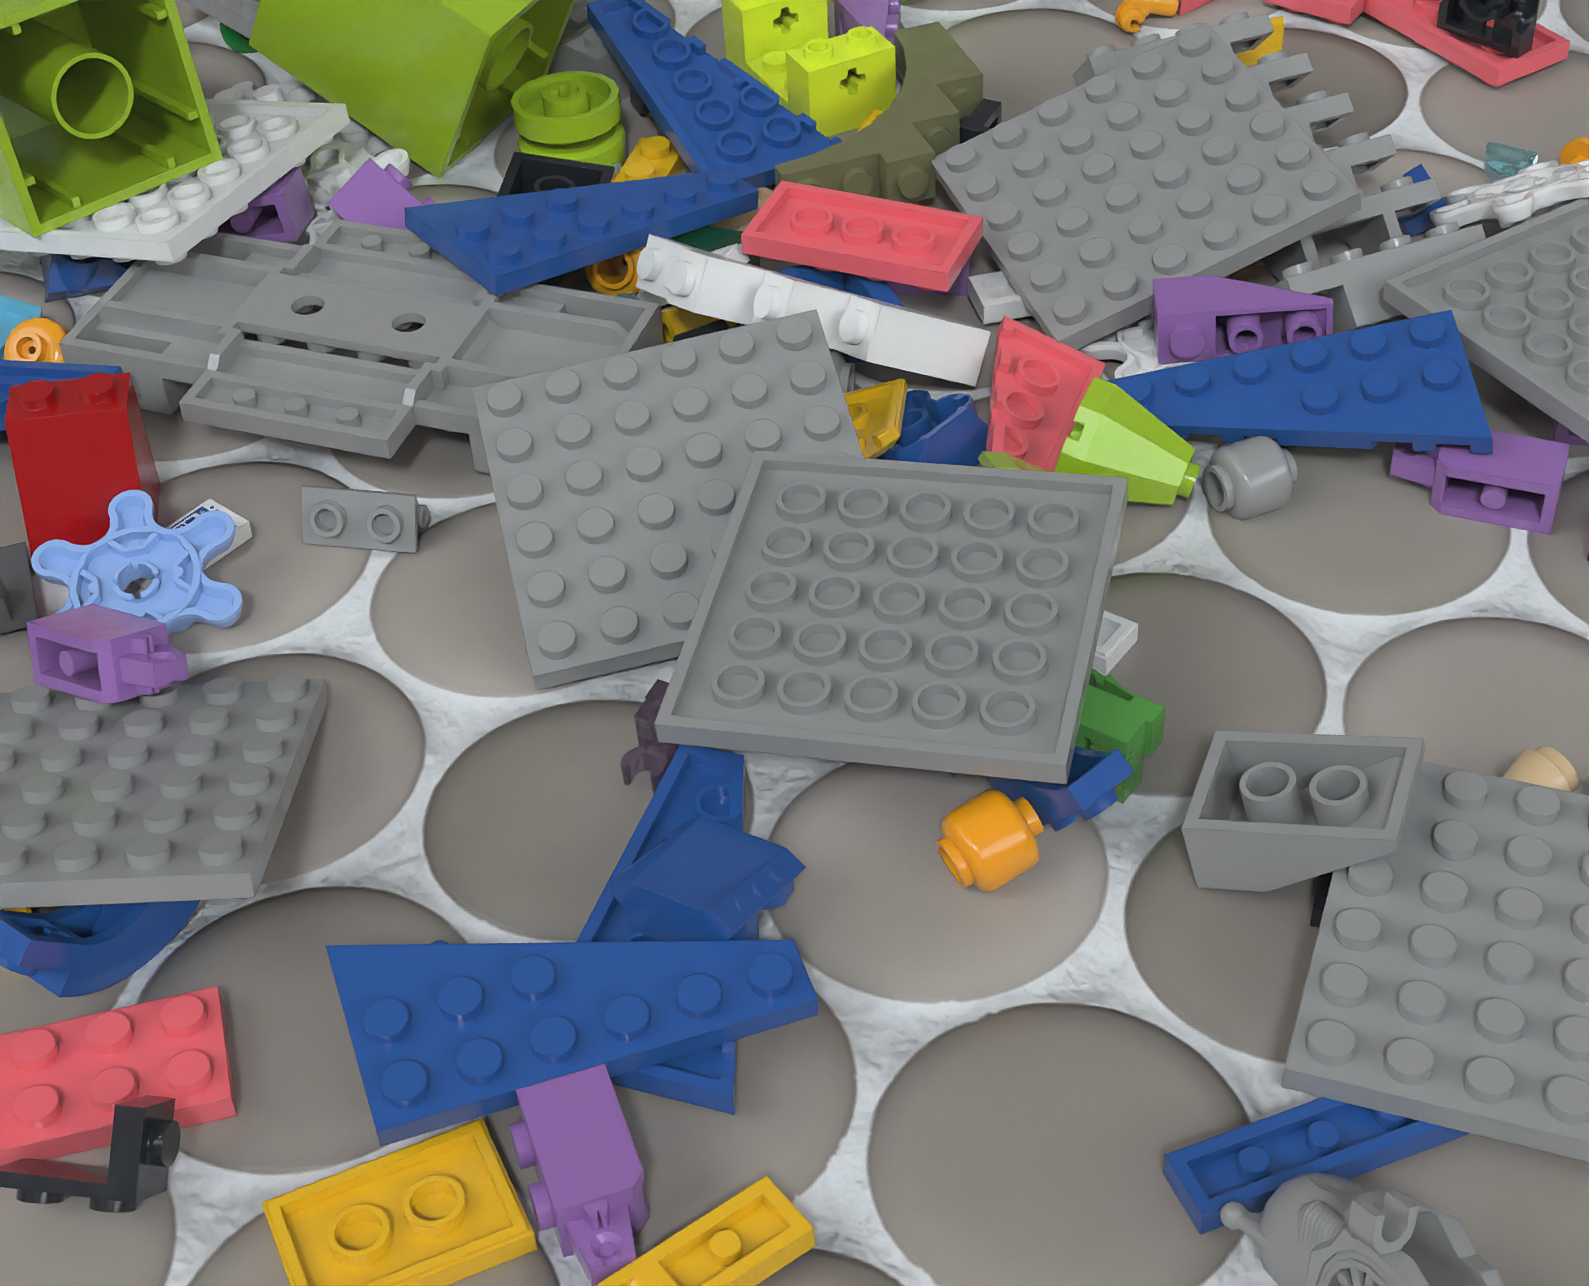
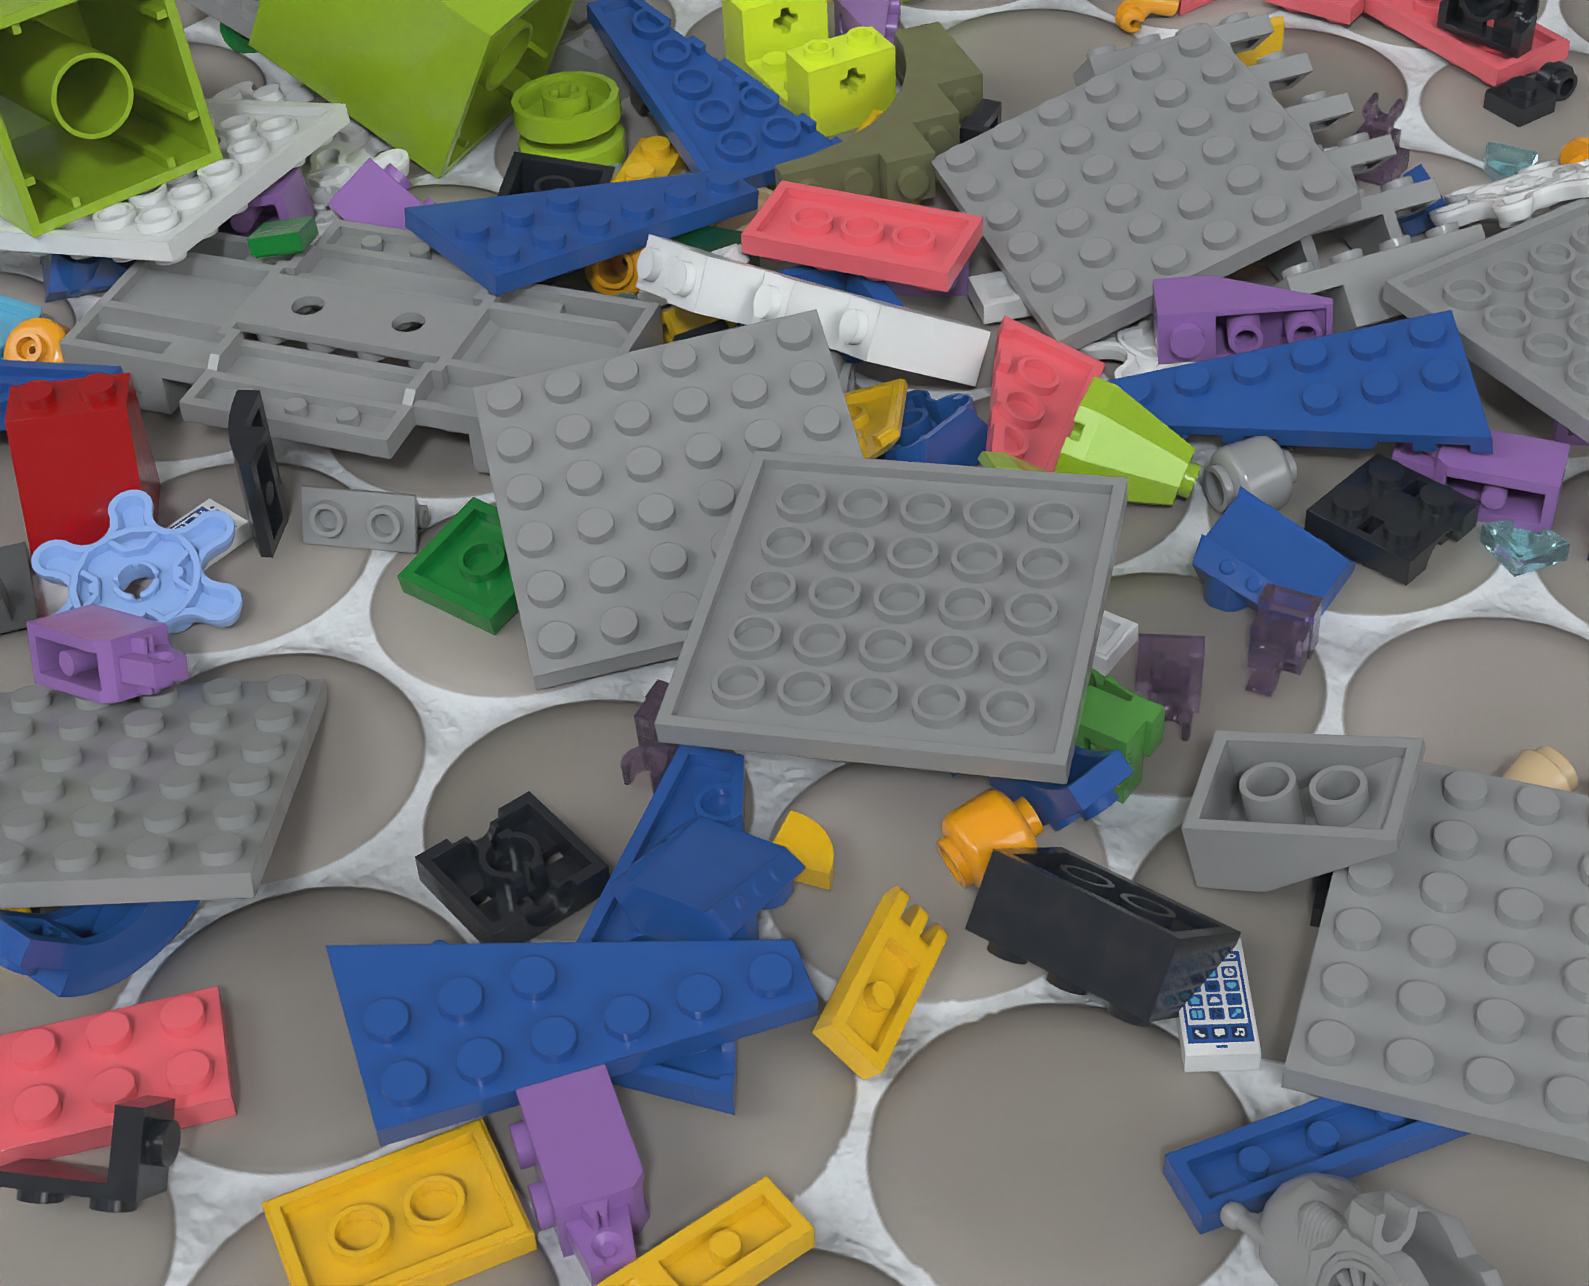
none -> black slope [228,390,288,558]
none -> green tile [247,216,319,259]
none -> green plate [397,497,518,635]
none -> black brick [415,791,610,943]
none -> yellow tile [773,810,835,890]
none -> yellow hinge [812,885,948,1080]
none -> black slope [965,847,1241,1027]
none -> clear purple piece [1136,633,1205,741]
none -> tile [1176,938,1262,1072]
none -> blue slope [1192,486,1356,637]
none -> clear purple piece [1246,583,1323,697]
none -> black brick [1304,453,1480,586]
none -> clear purple piece [1353,92,1410,186]
none -> clear light blue tile [1480,521,1571,577]
none -> black plate [1483,61,1578,127]

